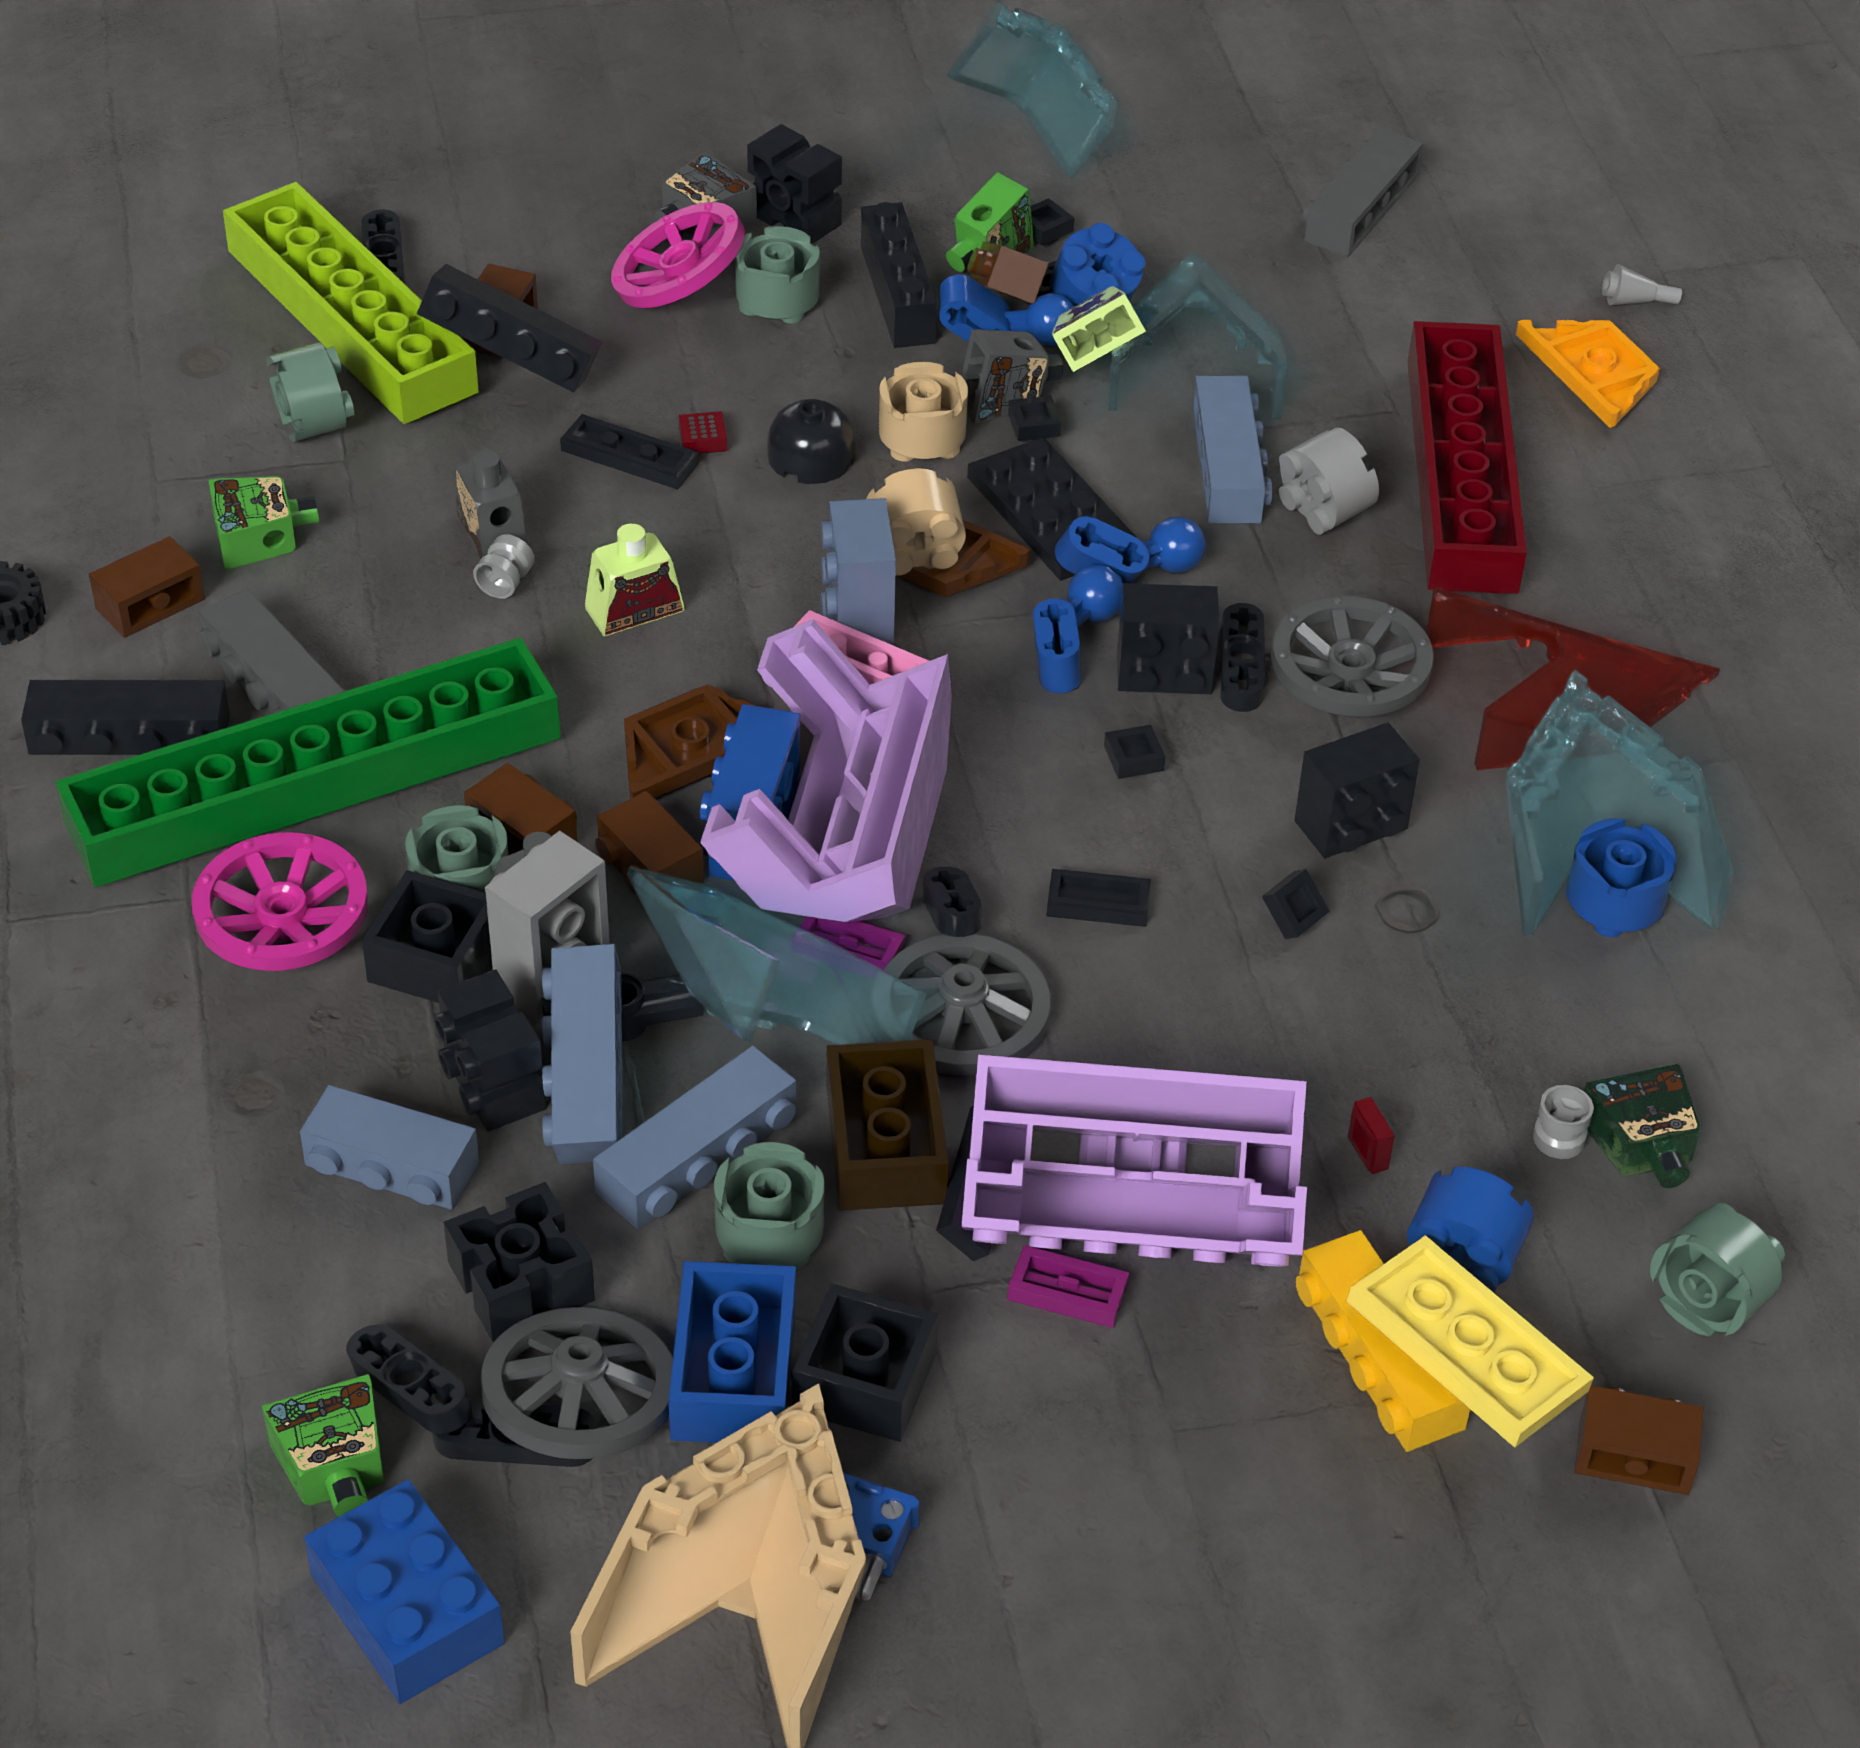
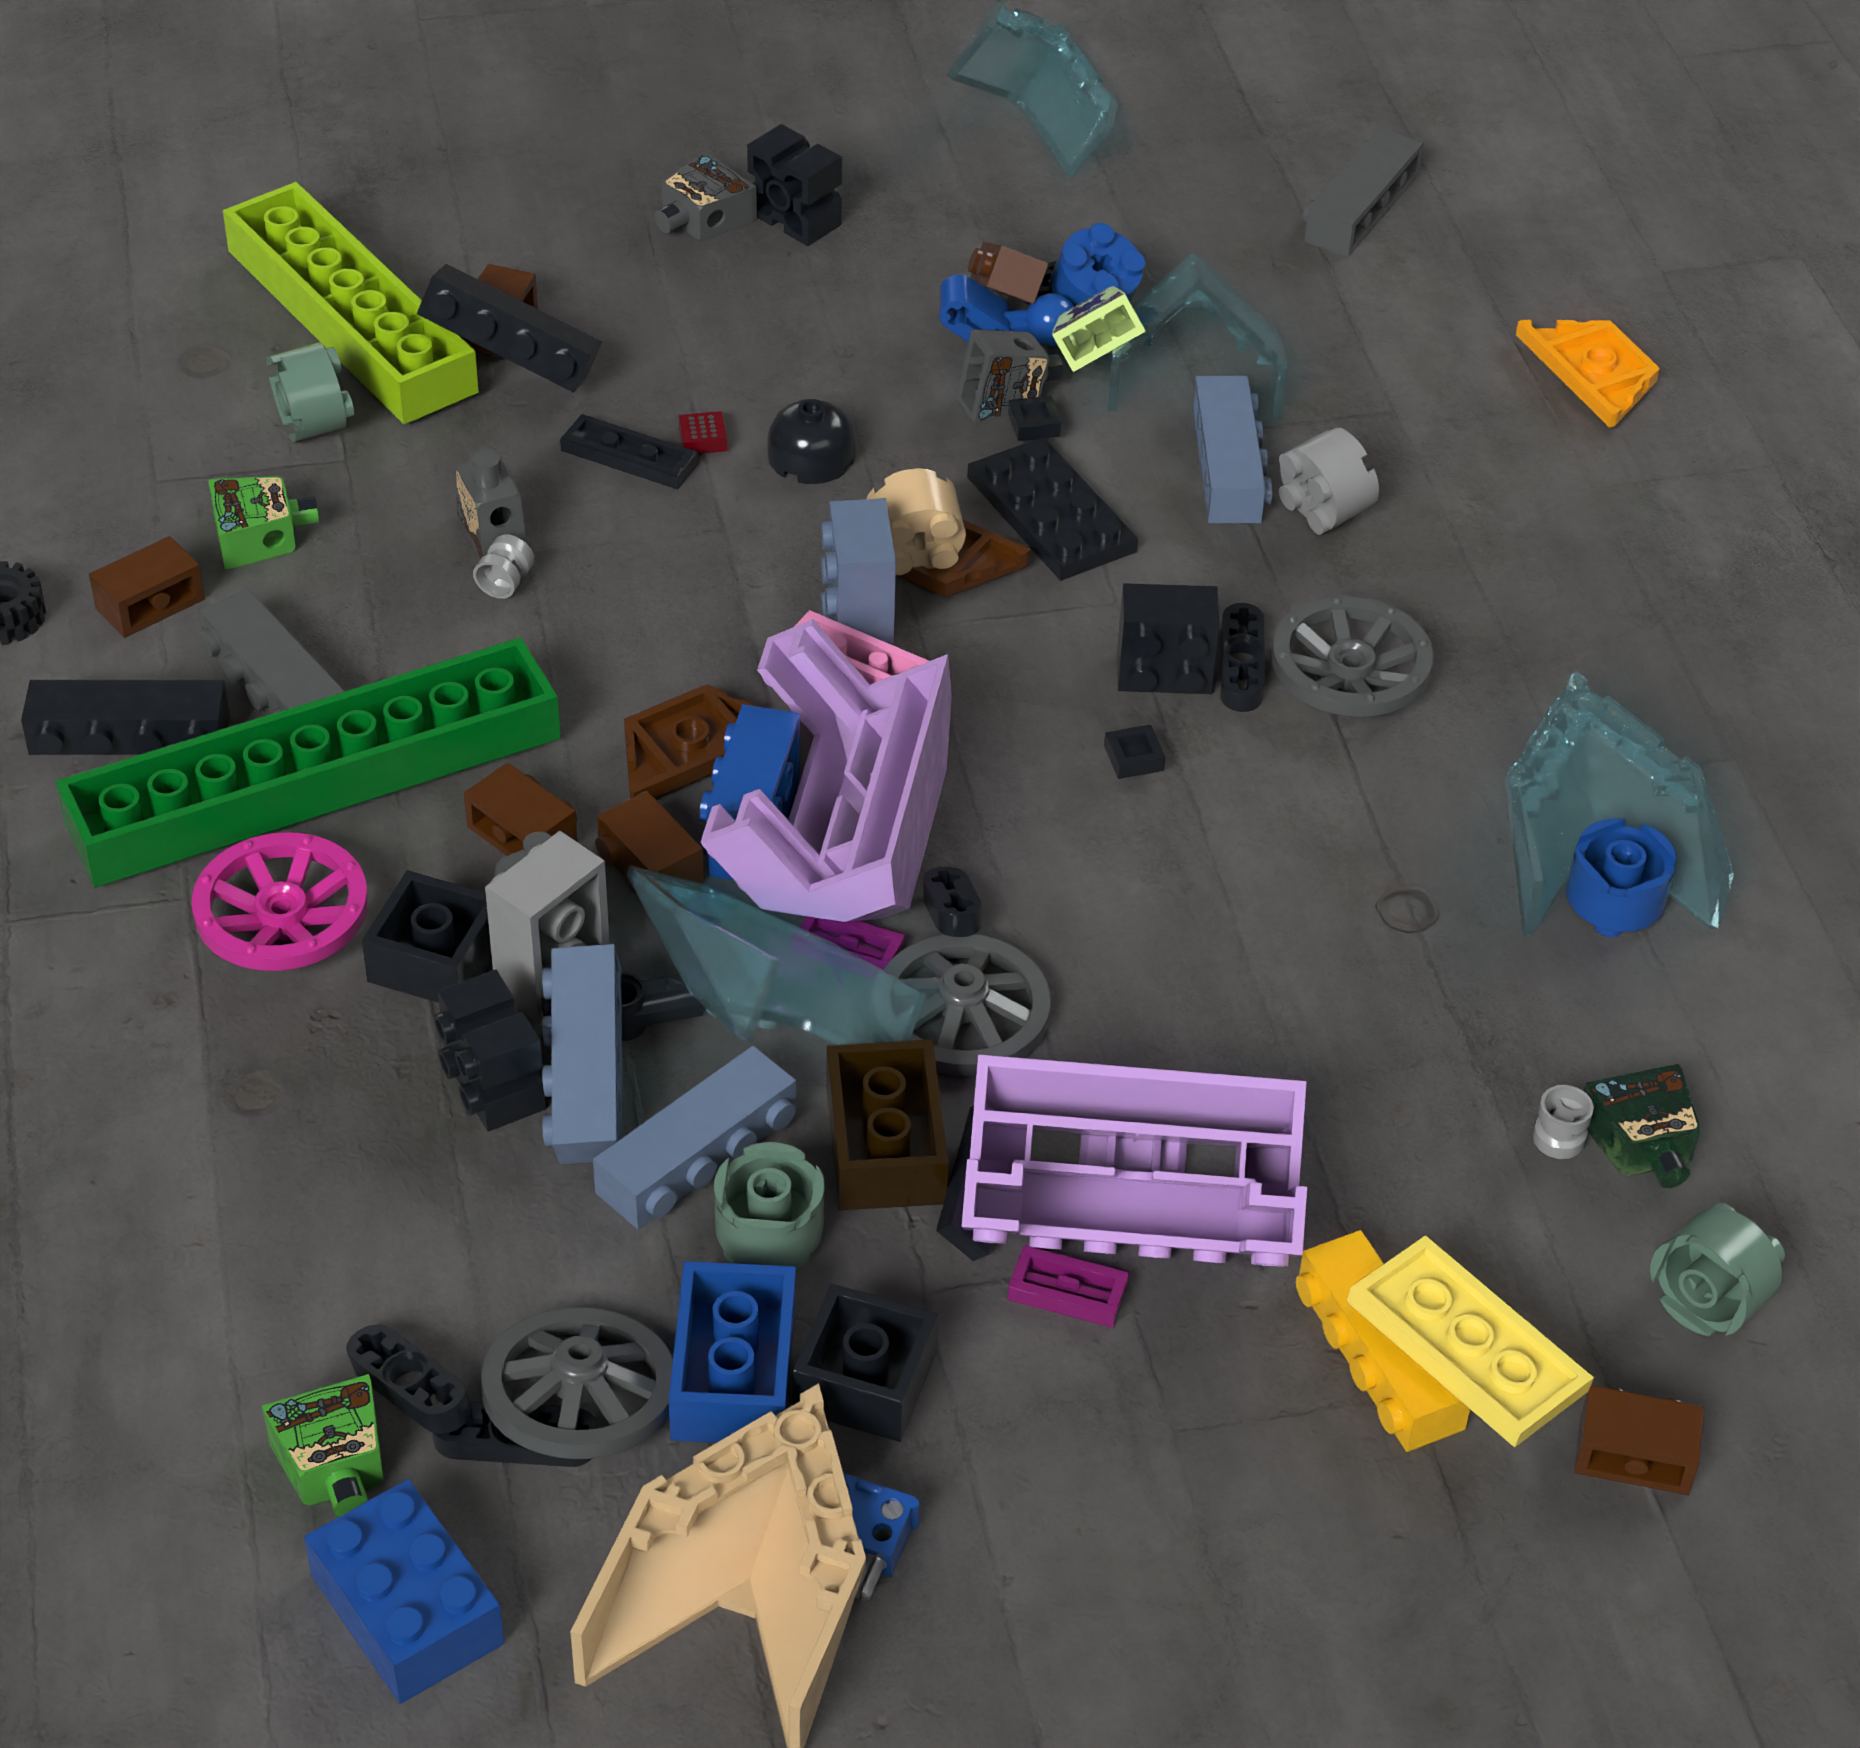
sand blue brick [300,1085,480,1210] -> none
black beam [362,209,405,284] -> none
sand green brick [405,805,508,892] -> none
black brick [443,1182,595,1342] -> none
torso [585,524,684,637] -> none
dark pink wheel [611,202,745,308] -> none
sand green brick [735,226,820,323] -> none
black brick [861,202,937,348] -> none
tan brick [879,362,968,462] -> none
bright green torso [946,172,1034,272] -> none
black plate [1030,198,1075,246] -> none
blue beam [1033,564,1123,693] -> none
black tile [1046,869,1151,927] -> none
blue beam [1055,516,1206,584] -> none
black plate [1262,869,1330,939] -> none
black brick [1294,722,1420,859] -> none
dark red tile [1348,1097,1395,1174] -> none
dark red brick [1407,321,1527,594] -> none
blue brick [1407,1167,1534,1293] -> none
clear red windscreen [1426,587,1720,770] -> none
light grey cone [1602,264,1682,306] -> none

